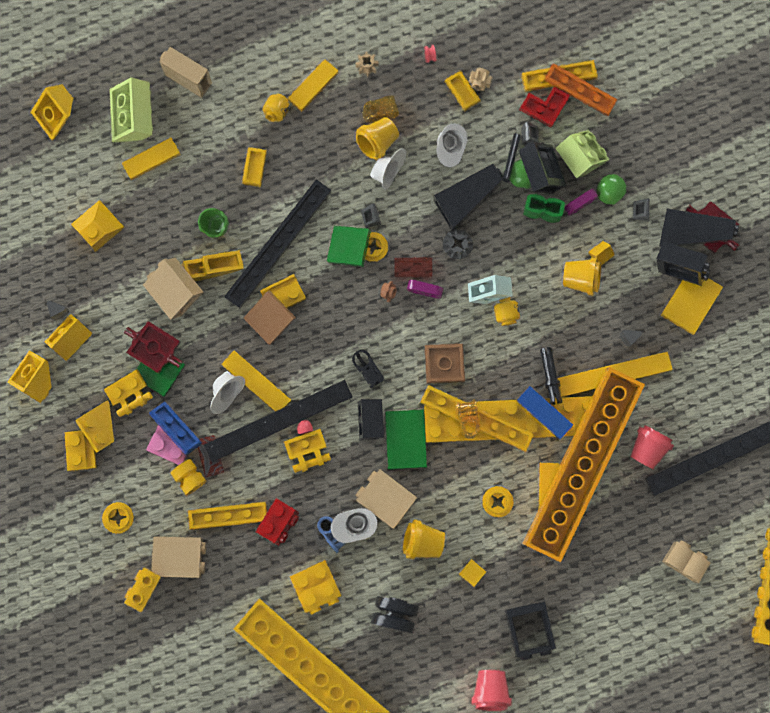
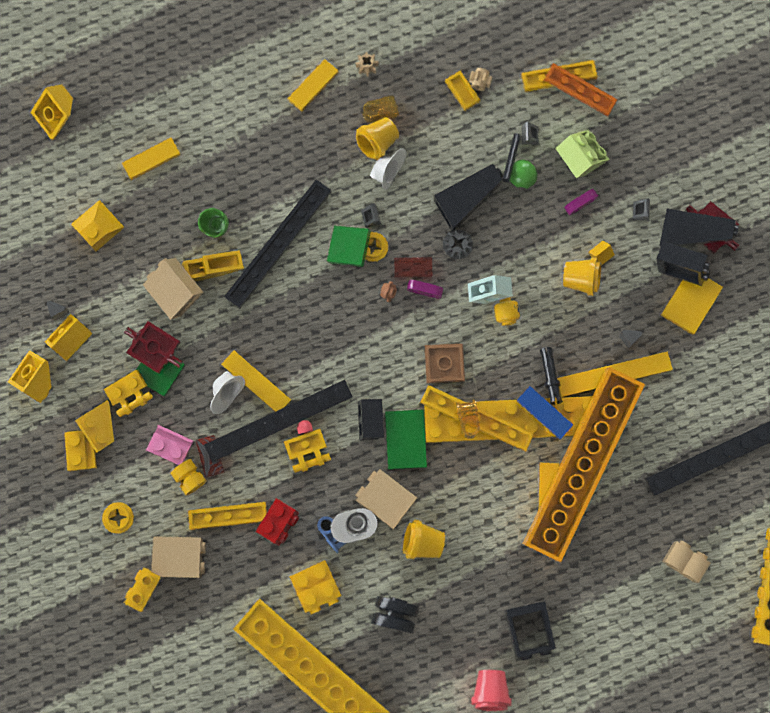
yellowish green slope [110,77,153,142] -> none
blue tile [149,401,201,456] -> none
tan brick [160,47,212,98] -> none
yellow tile [242,147,267,187] -> none
medium nougat tile [244,291,296,345] -> none
yellow plate [260,274,306,309] -> none
yellow head [262,94,290,122] -> none
black piece [352,350,384,388] -> none
coral bush [424,45,437,63] -> none
white piece [436,123,468,167] -> none
yellow tile [459,559,486,587] -> none
yellow gear [482,486,513,517] -> none
black window [518,141,567,194] -> none
red plate [519,86,570,128] -> none
green brick [523,194,565,223] -> none
bright green hair [596,174,627,204] -> none
coral piece [630,425,674,469] -> none

